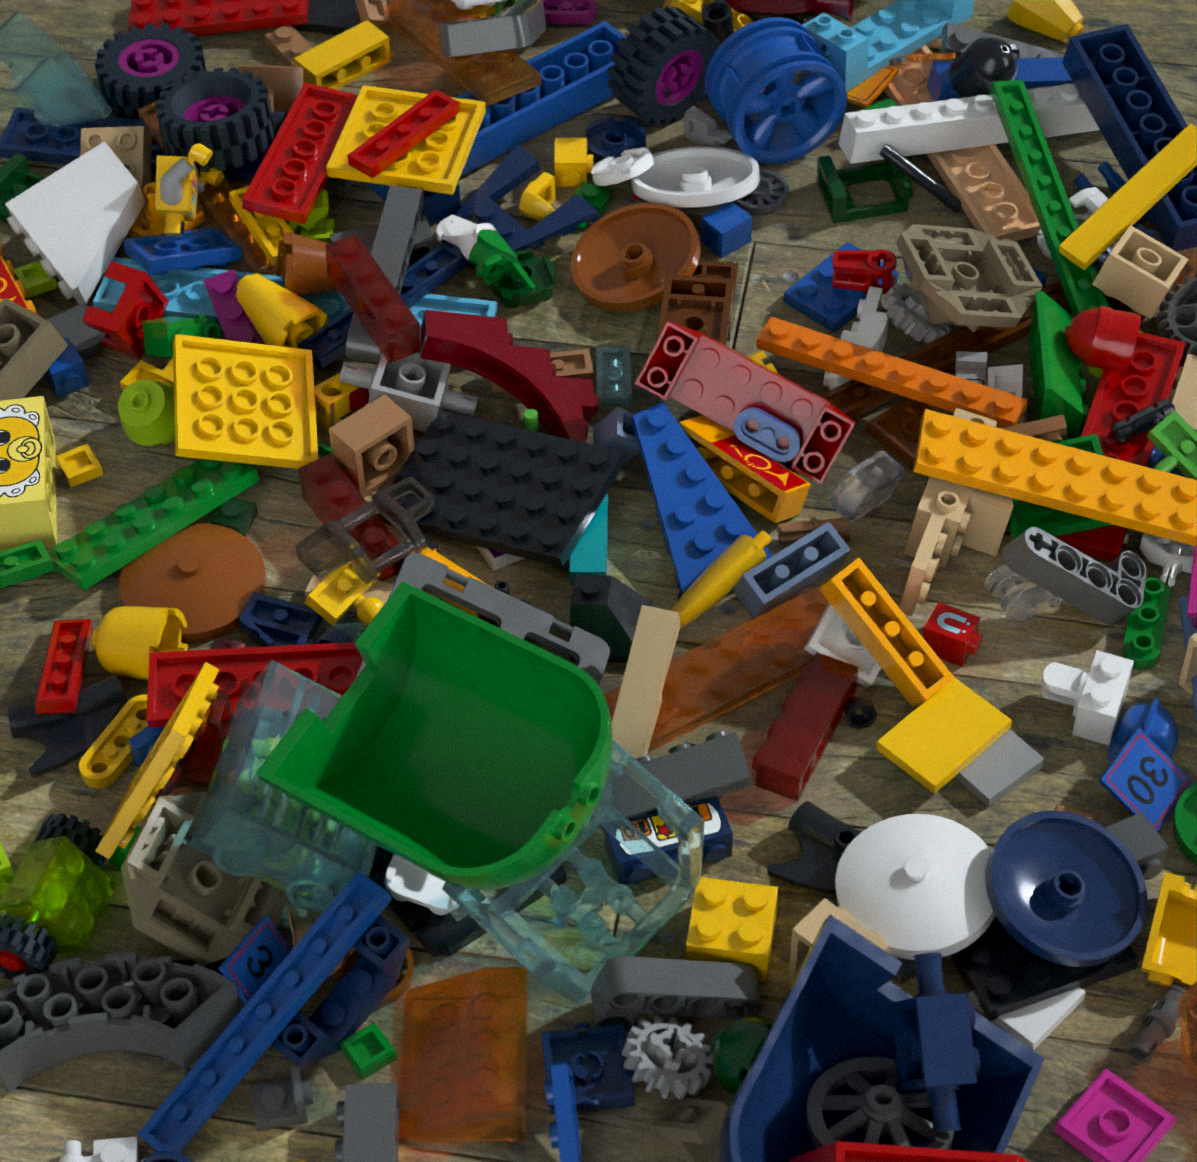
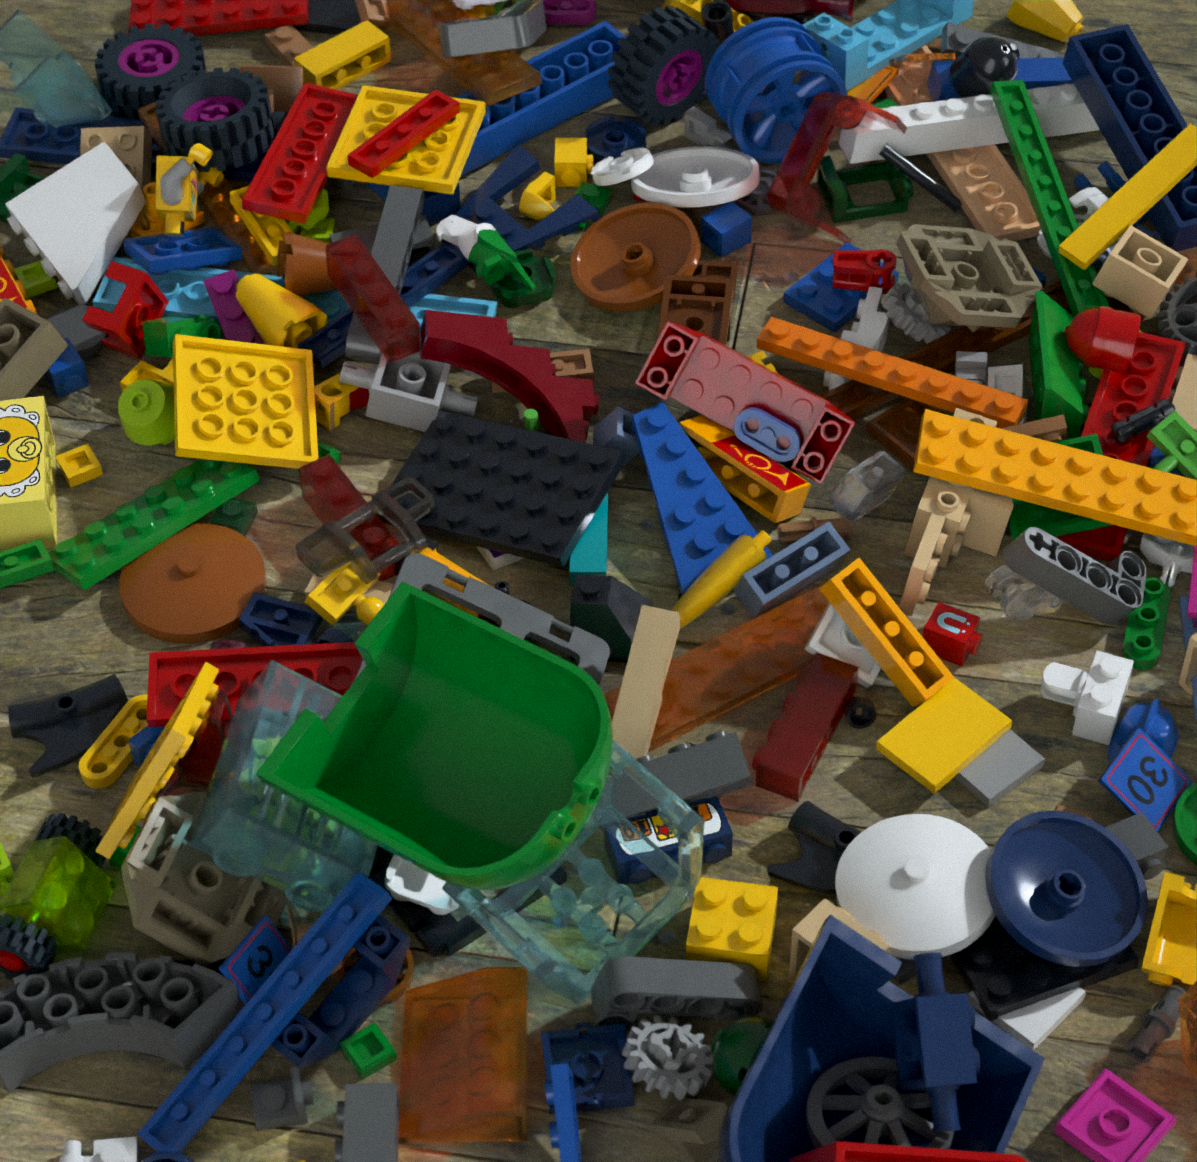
red tile [35,619,93,714] -> none
yellow cylinder [92,606,188,680] -> none
medium nougat brick [329,394,415,499] -> none
clear light blue plate [596,346,632,406] -> none
none -> clear red windscreen [767,92,907,244]

